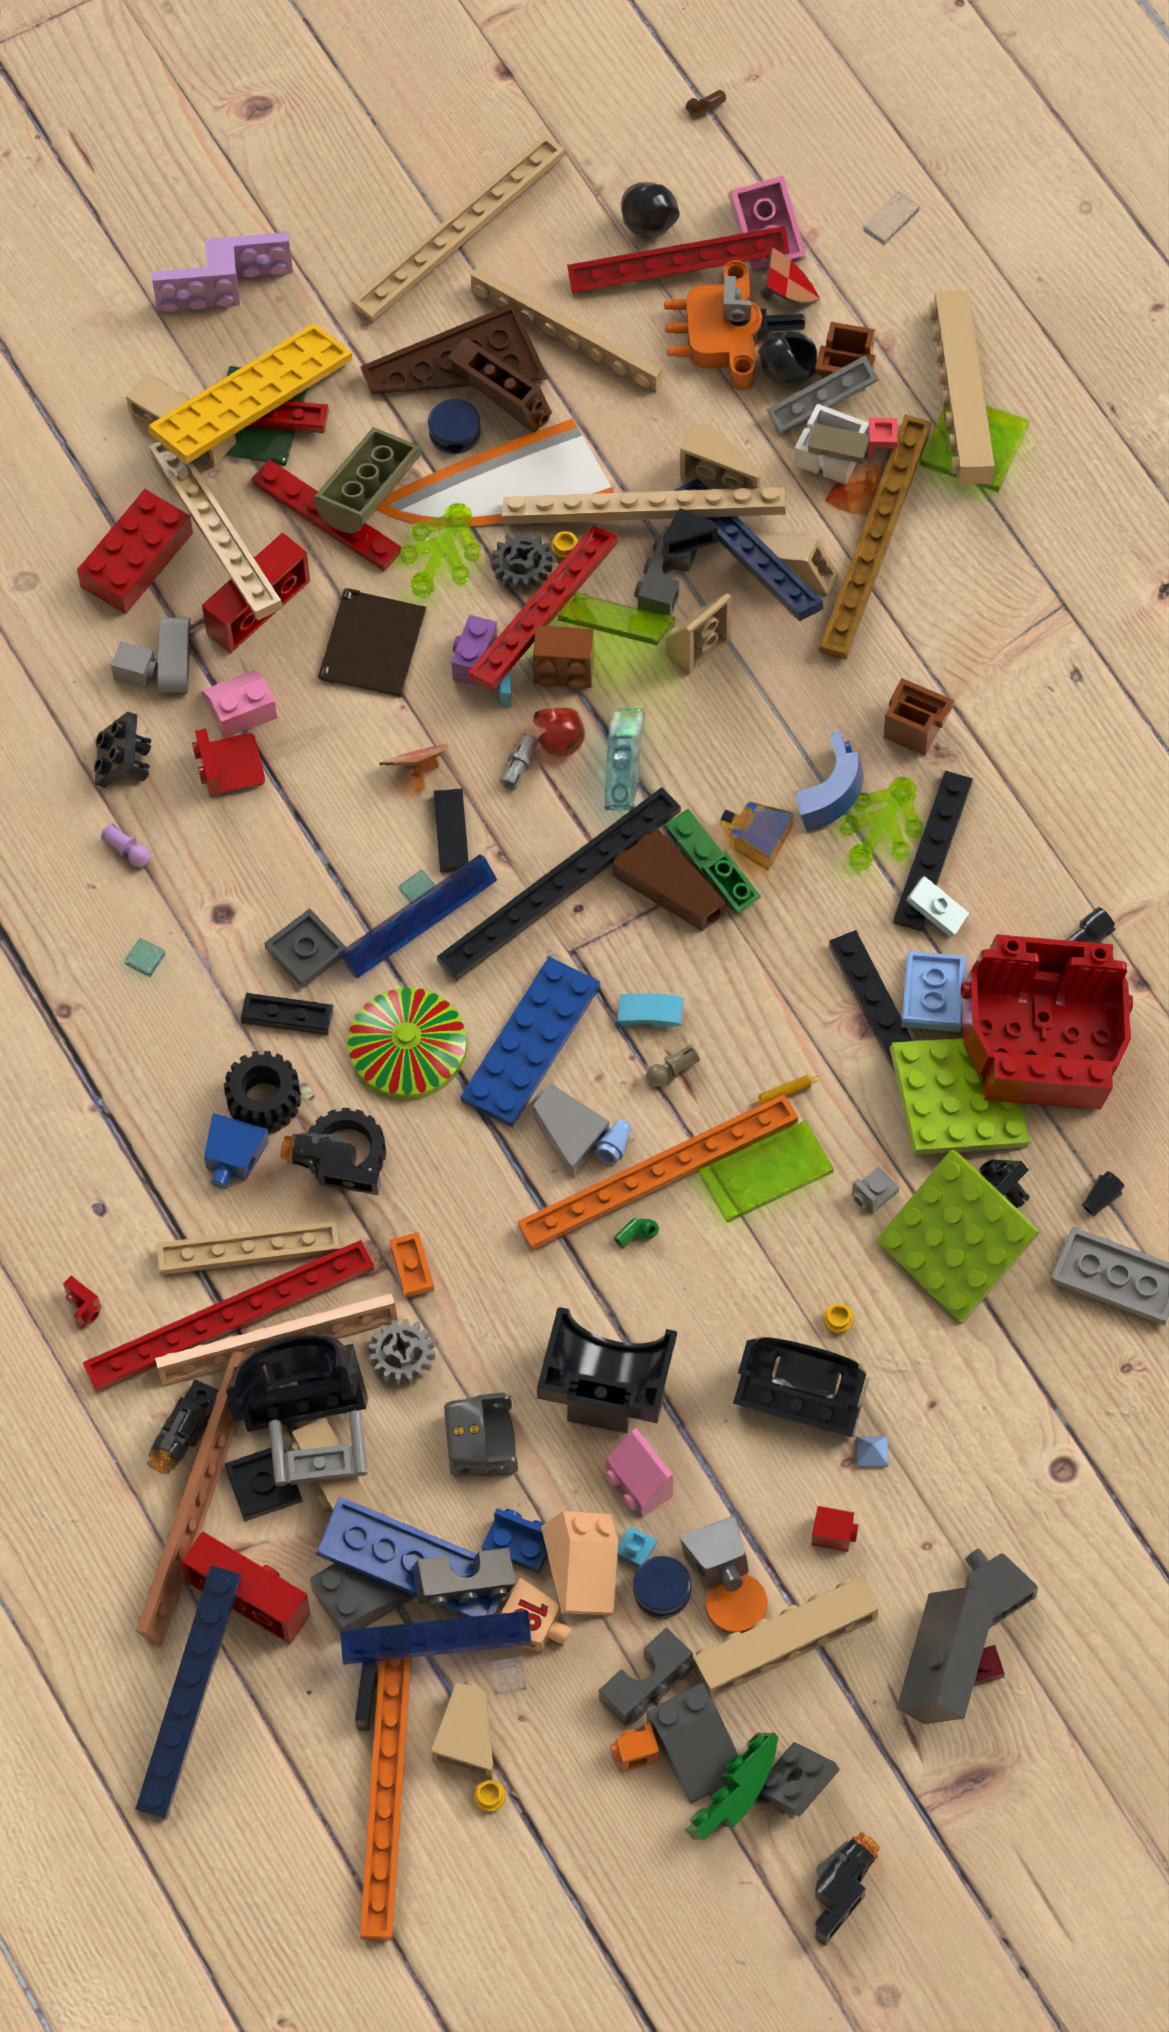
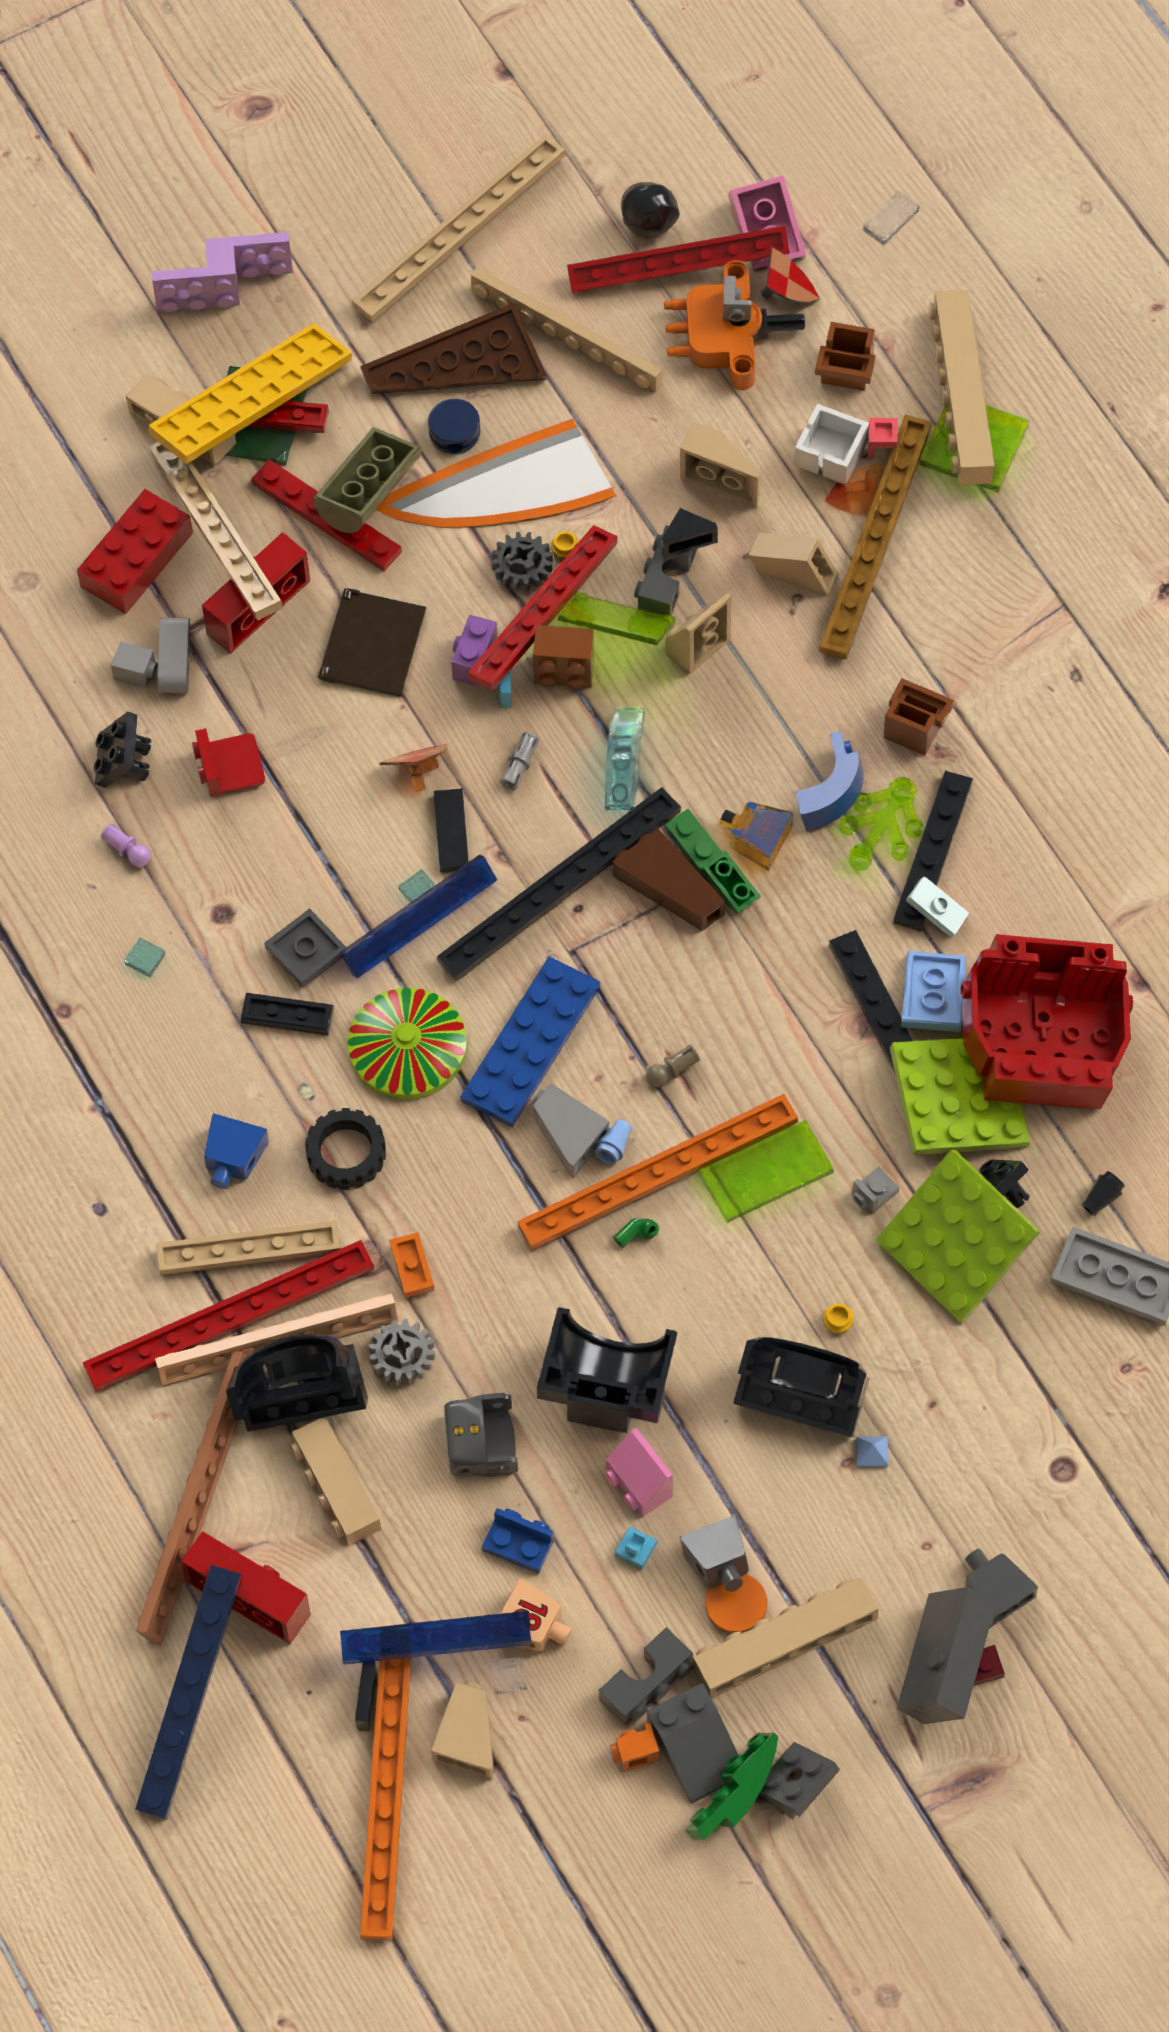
red bracket [63,1275,102,1329] -> none
black plate [147,1379,219,1475] -> none
bright pink slope [202,669,277,738] -> none
black tyre [224,1051,301,1132] -> none
black tile [224,1446,303,1522] -> none
light grey plate [269,1410,368,1486] -> none
black plate [281,1133,381,1195] -> none
dark grey slope [310,1563,415,1640] -> none
plate [315,1496,500,1627] -> none
clear neon green plant [400,503,481,598] -> none
arch [412,1548,516,1607] -> none
reddish brown slope [447,337,552,433] -> none
yellow plate [474,1780,506,1812] -> none
tan plate [502,487,786,524] -> none
clear red helmet [533,708,585,757] -> none
light nougat slope [541,1511,618,1616] -> none
medium azure slope [618,993,684,1028] -> none
dark blue head [633,1556,691,1618] -> none
dark blue plate [674,478,824,622] -> none
reddish brown arm [685,90,726,117] -> none
yellow piece [750,1075,821,1105] -> none
black piece [758,331,817,387] -> none
light grey tile [766,355,879,435] -> none
dark tan tile [808,423,870,464] -> none
red brick [811,1506,859,1552] -> none
black plate [815,1832,880,1946] -> none
black piece [1066,907,1116,943] -> none

